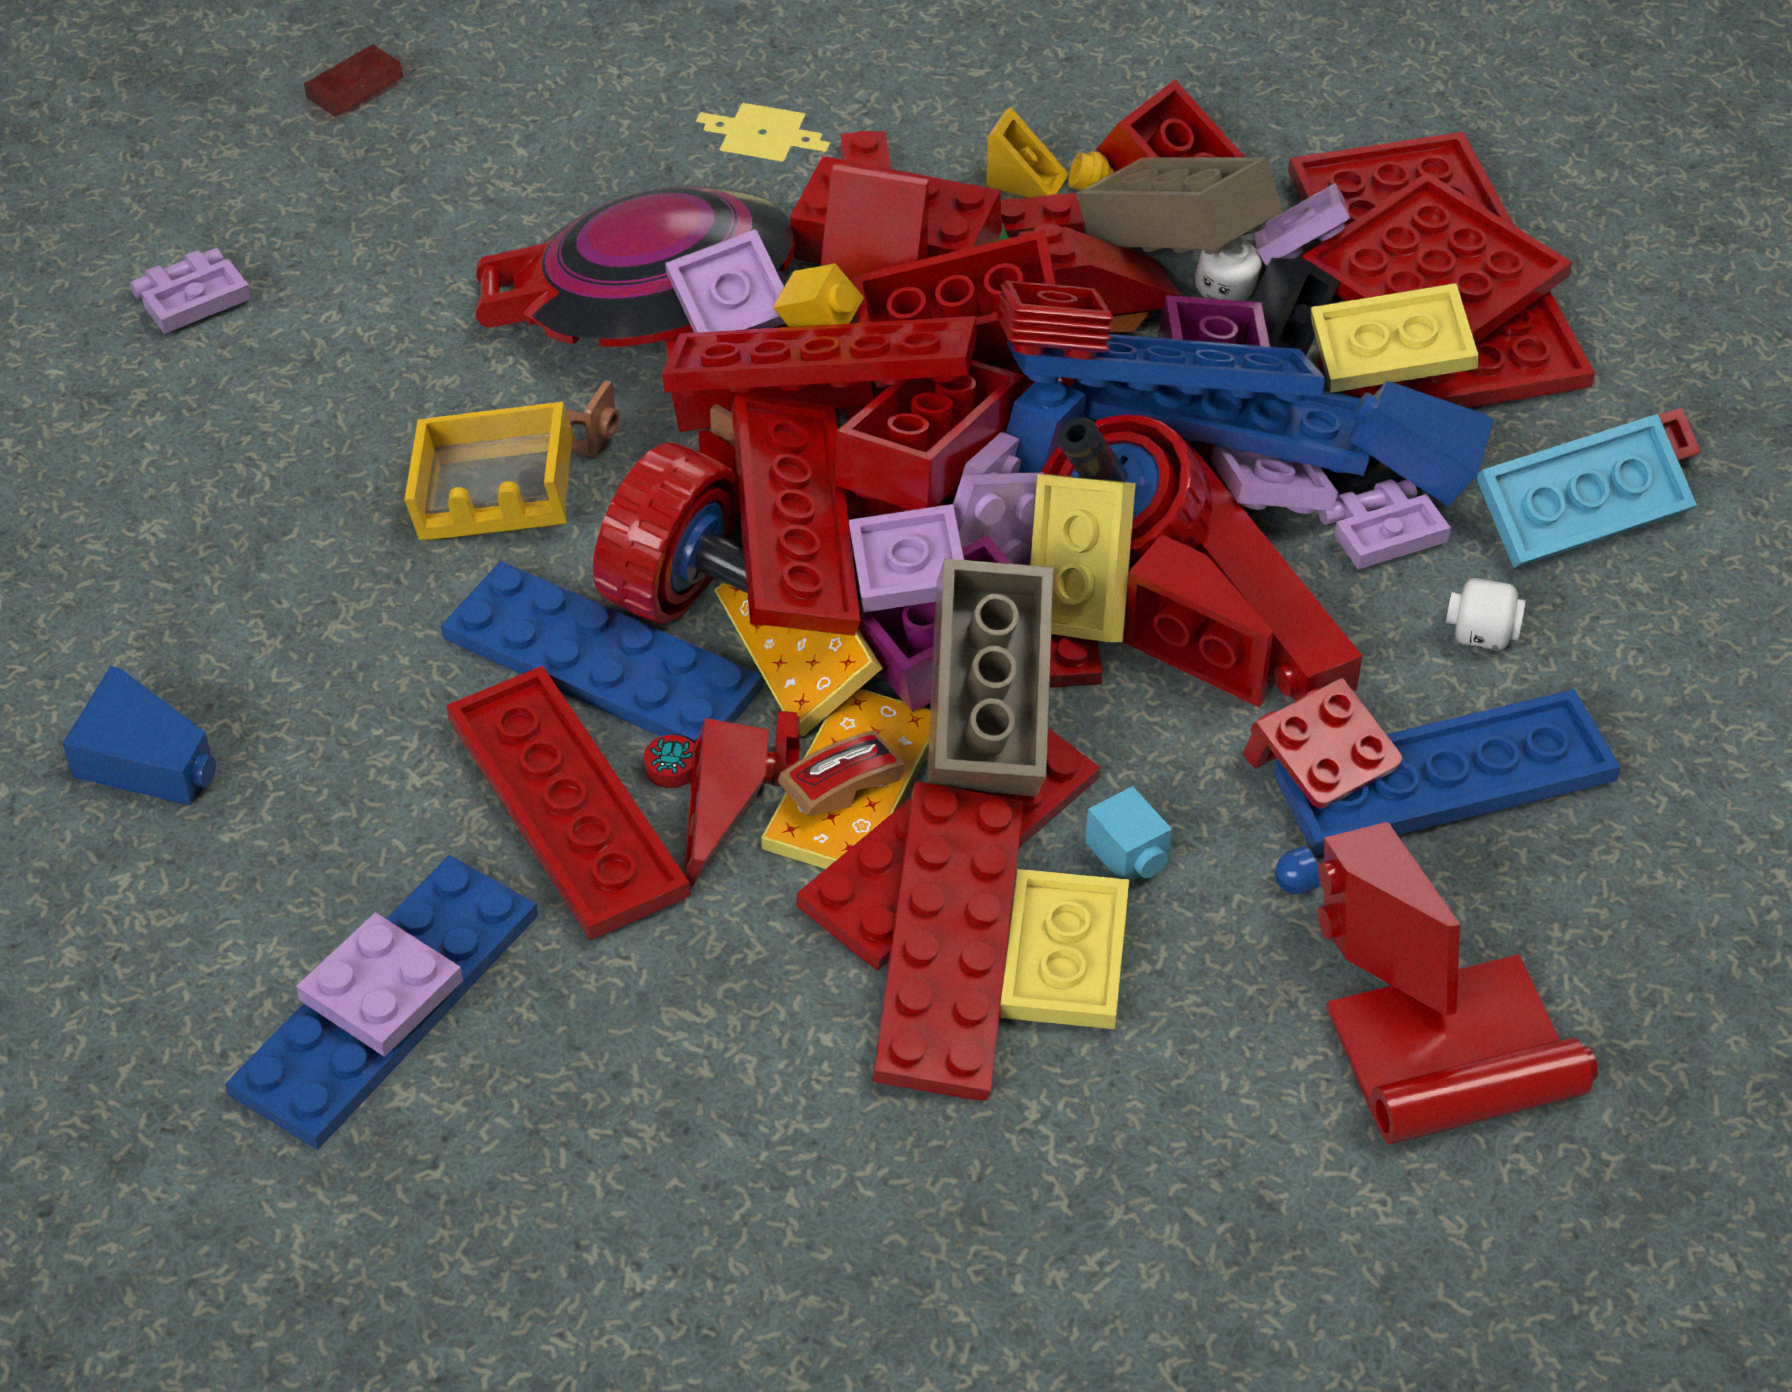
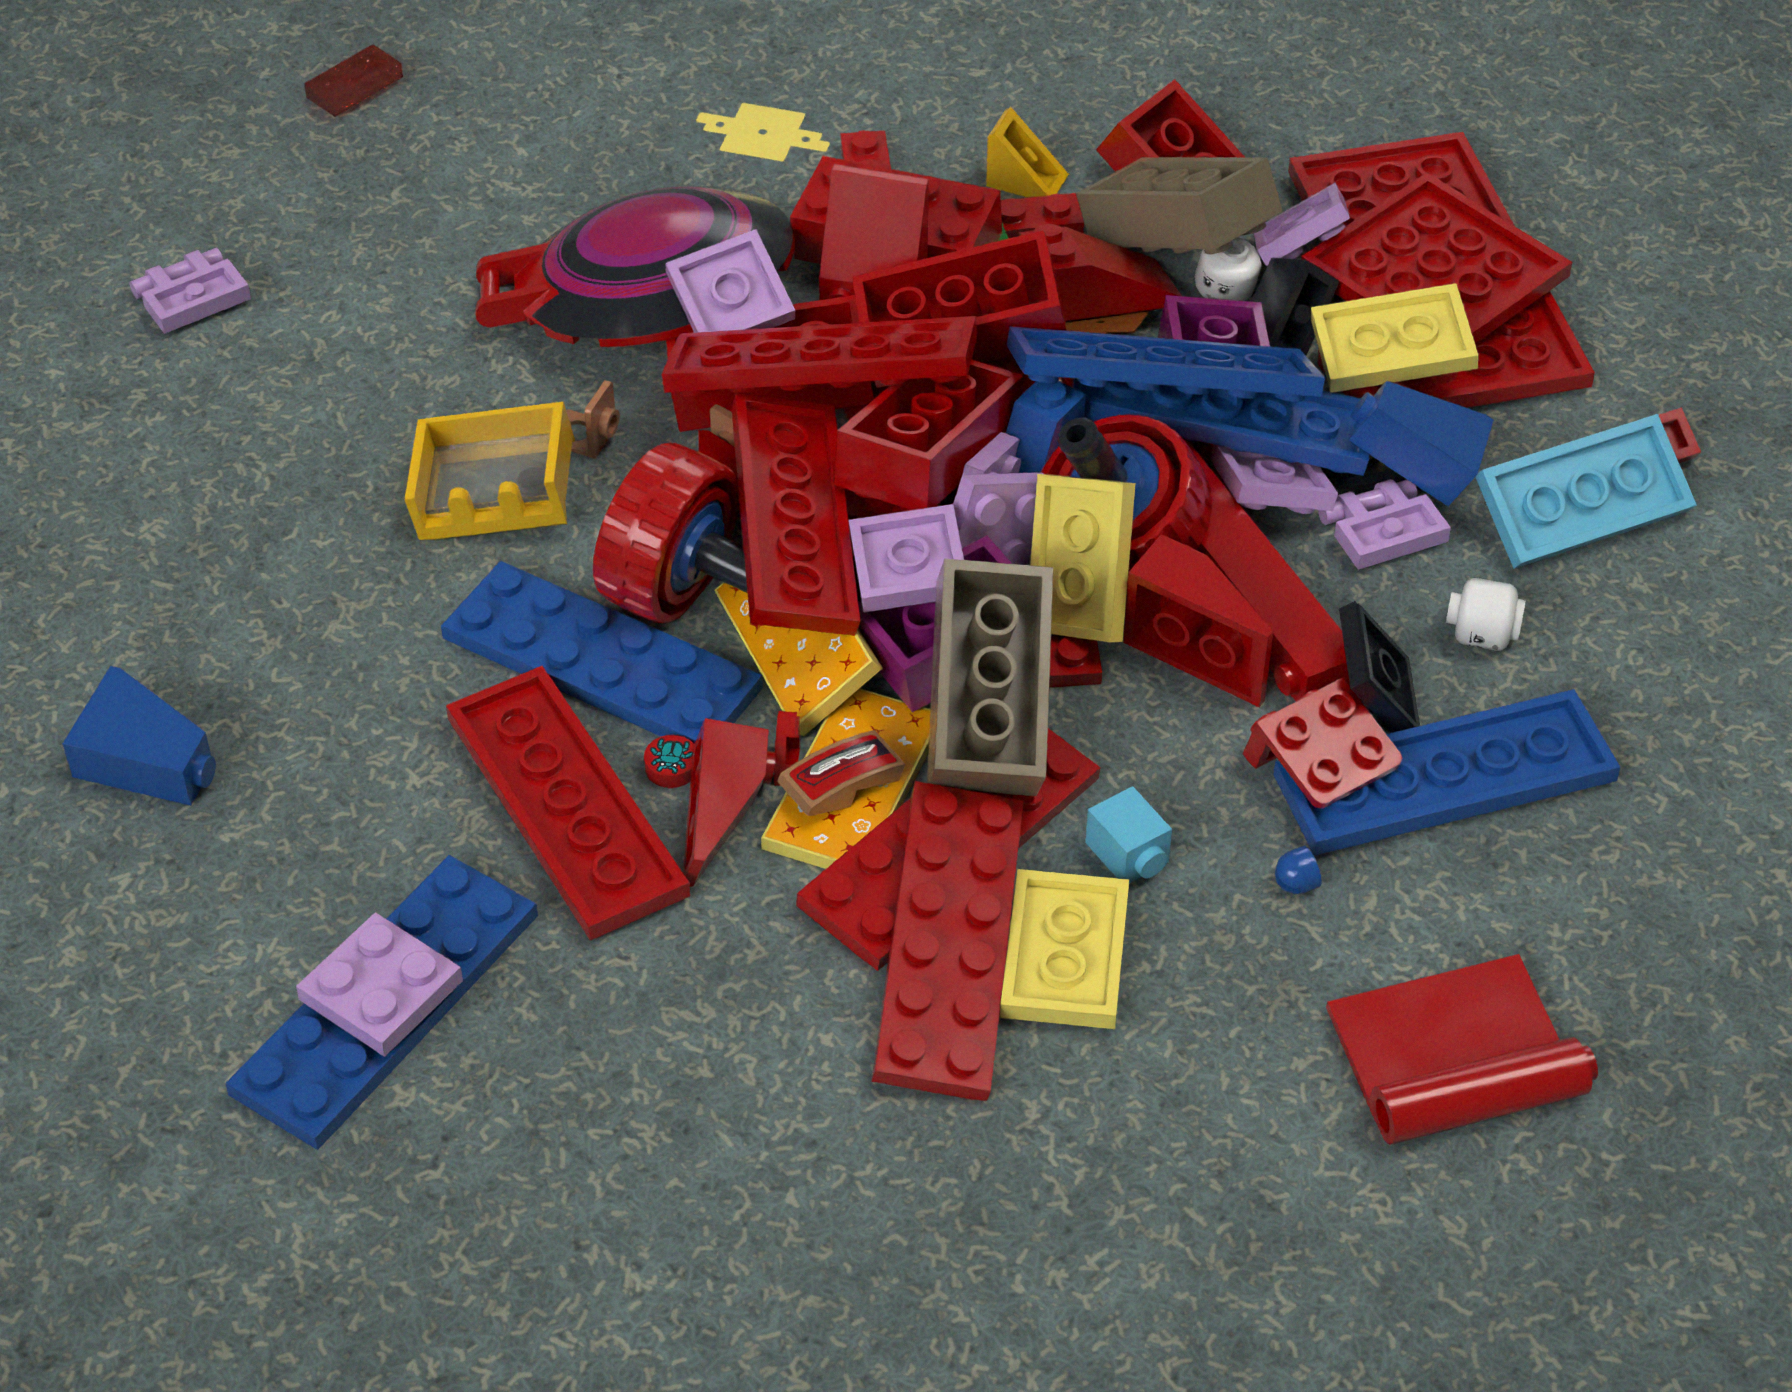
yellow brick [773,263,864,327] -> none
red brick [996,280,1114,360] -> none
yellow plate [1068,151,1115,191] -> none
red slope [1317,822,1460,1016] -> none
none -> black tile [1339,601,1420,733]

